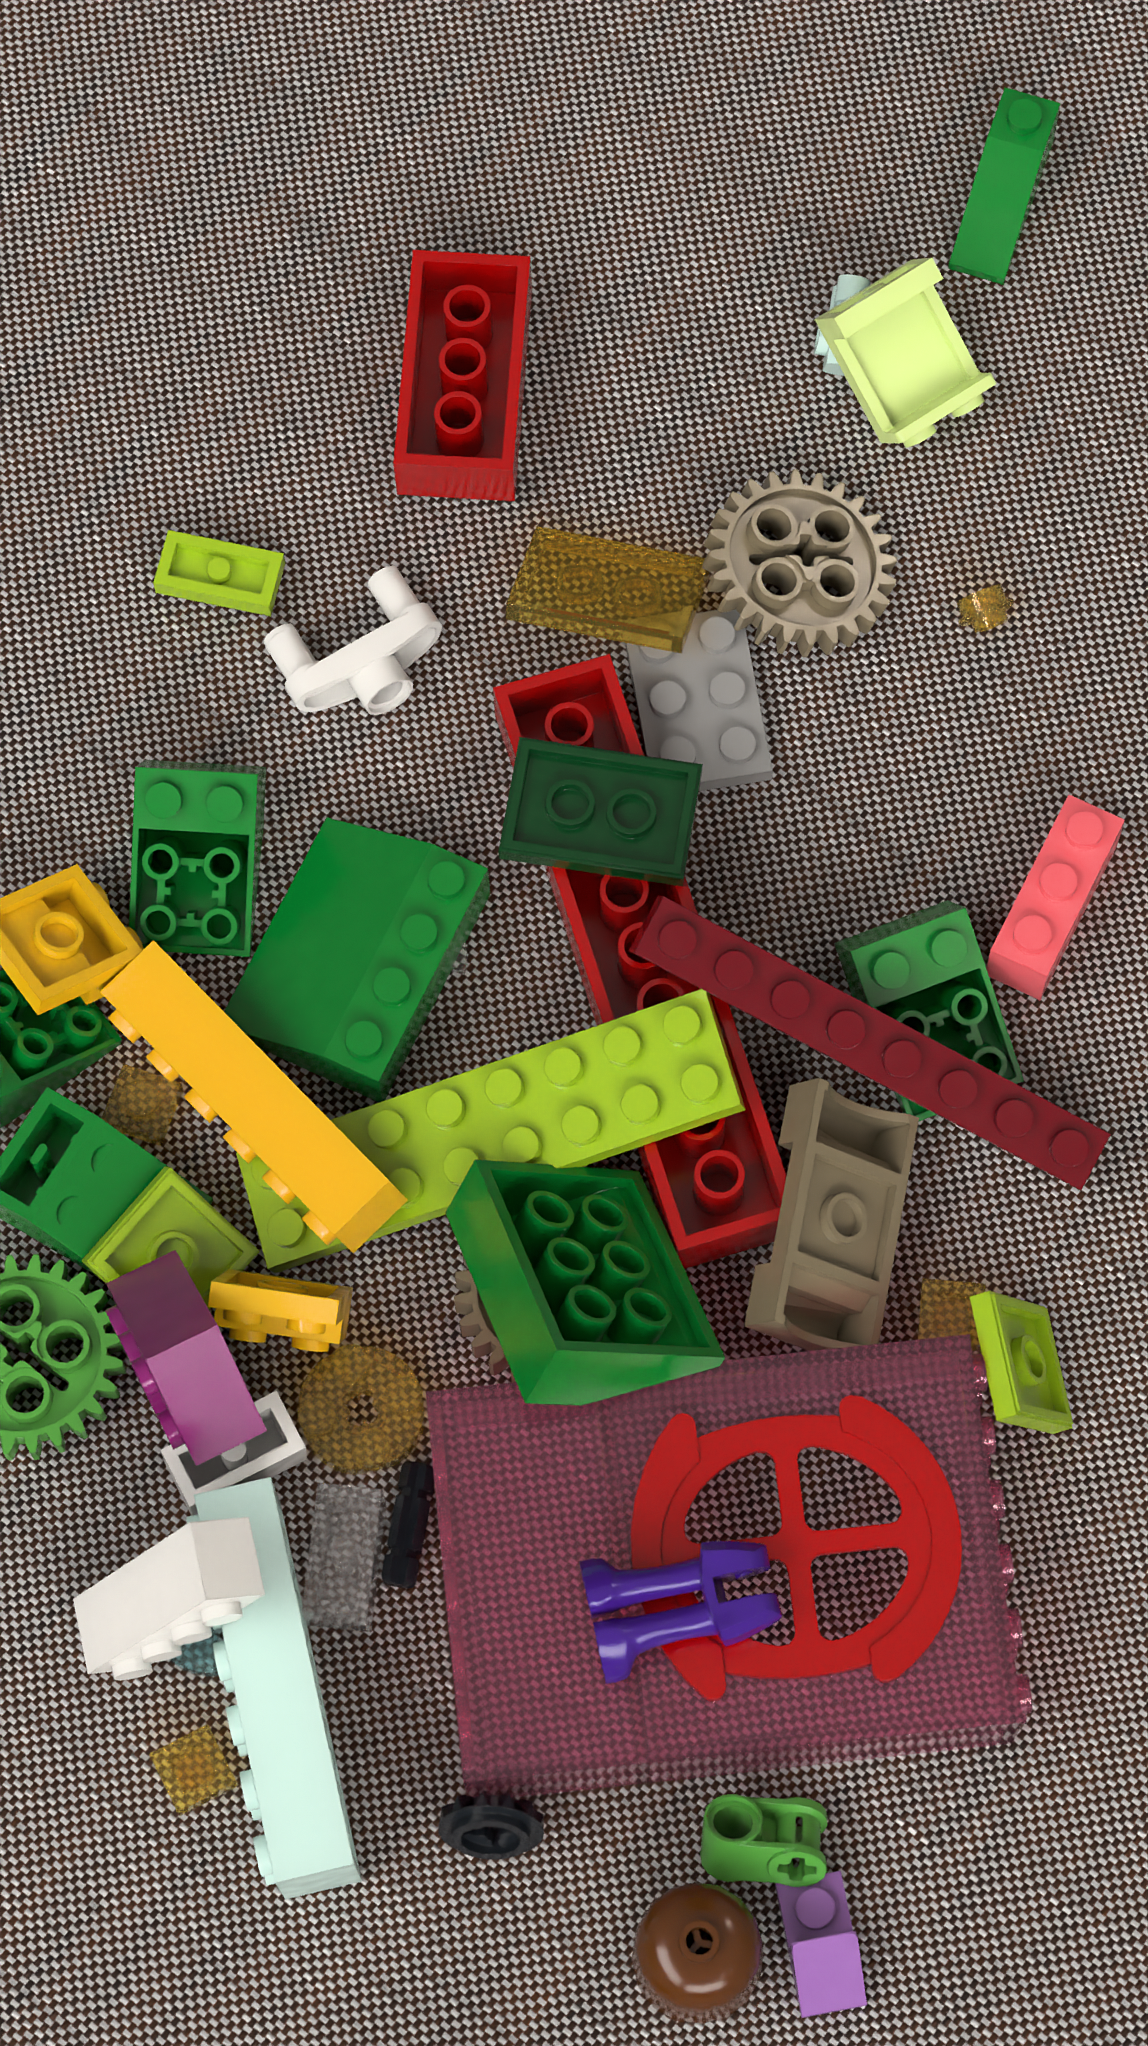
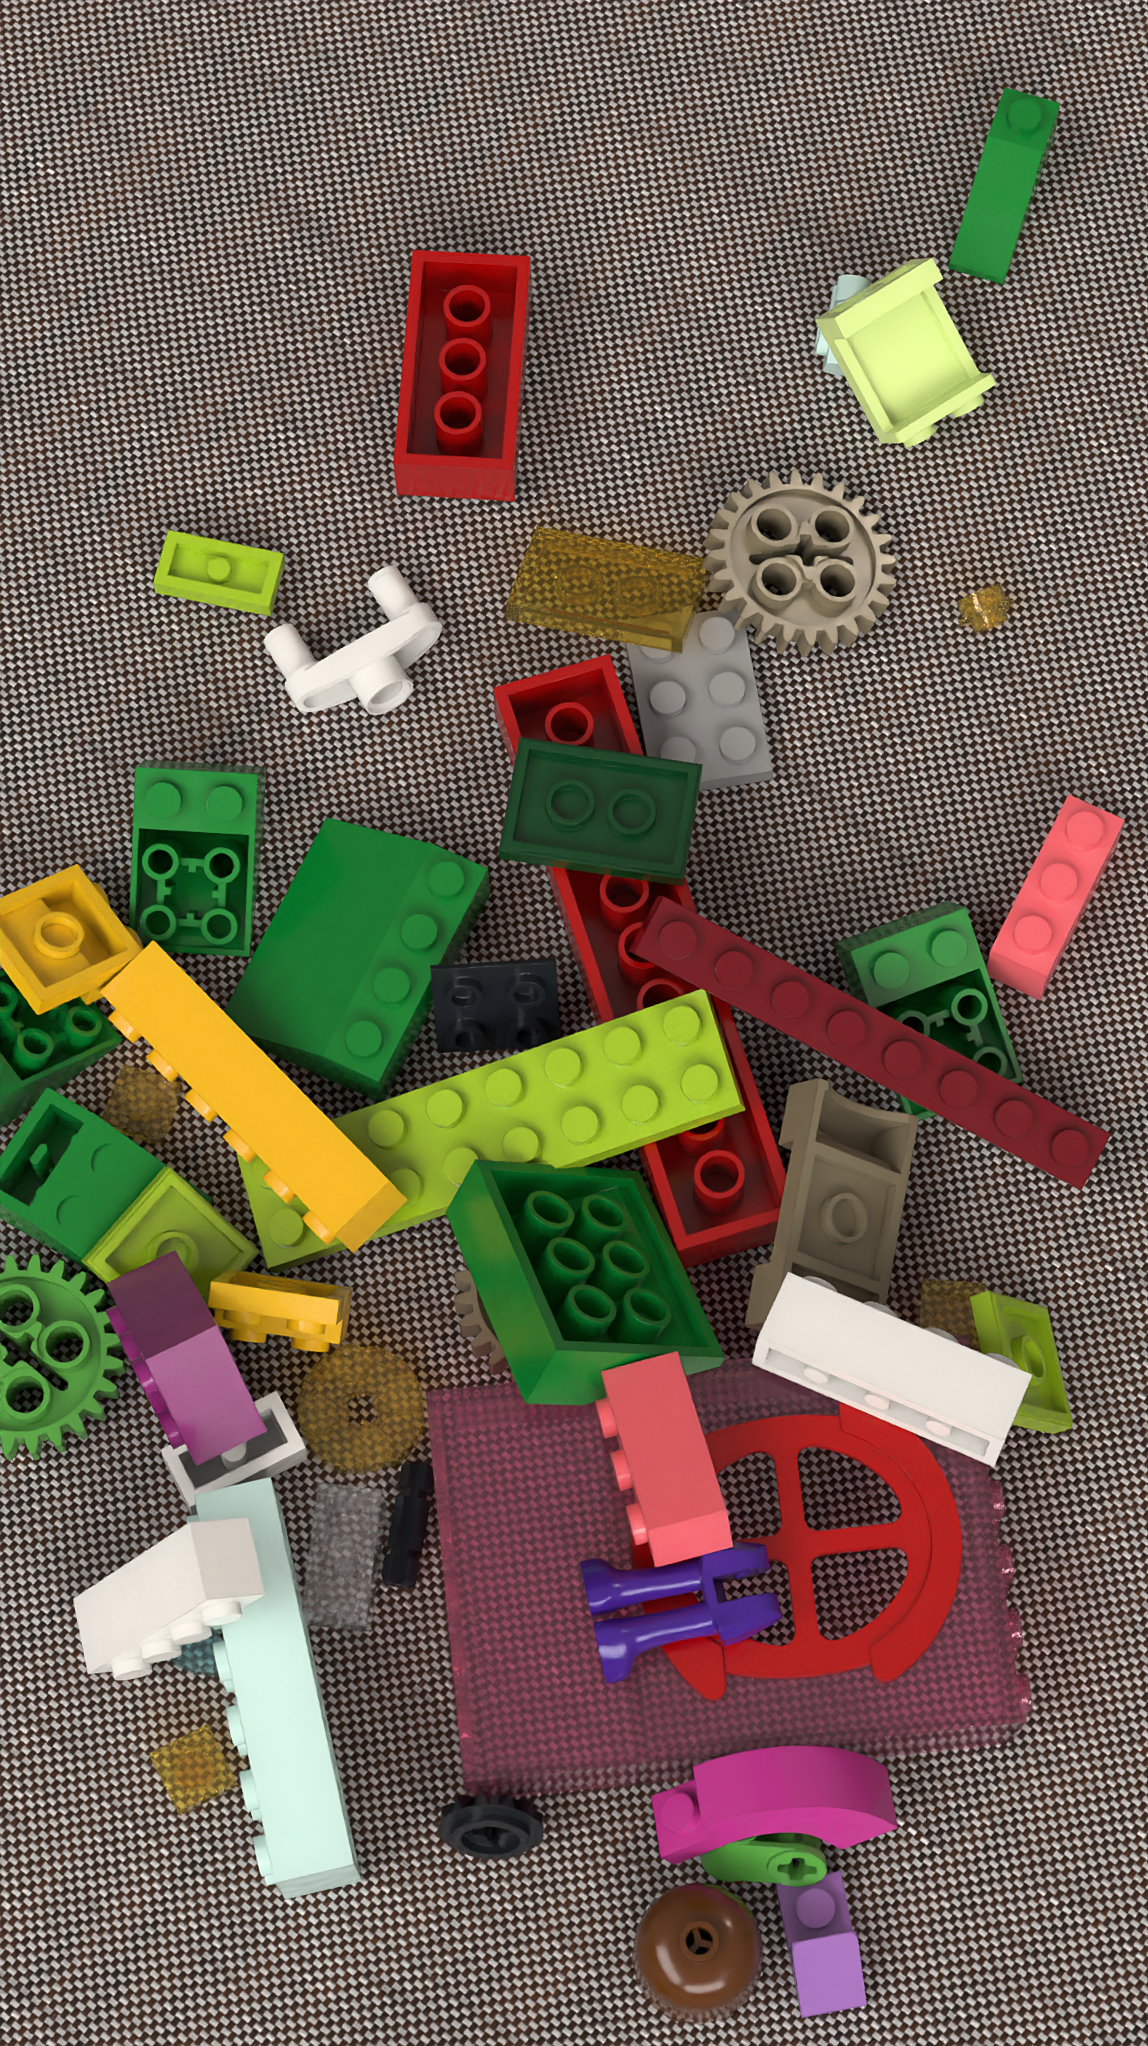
none -> black hinge [430,958,560,1053]
none -> coral brick [595,1351,733,1568]
none -> dark pink arch [651,1746,898,1865]
none -> white brick [751,1272,1032,1467]

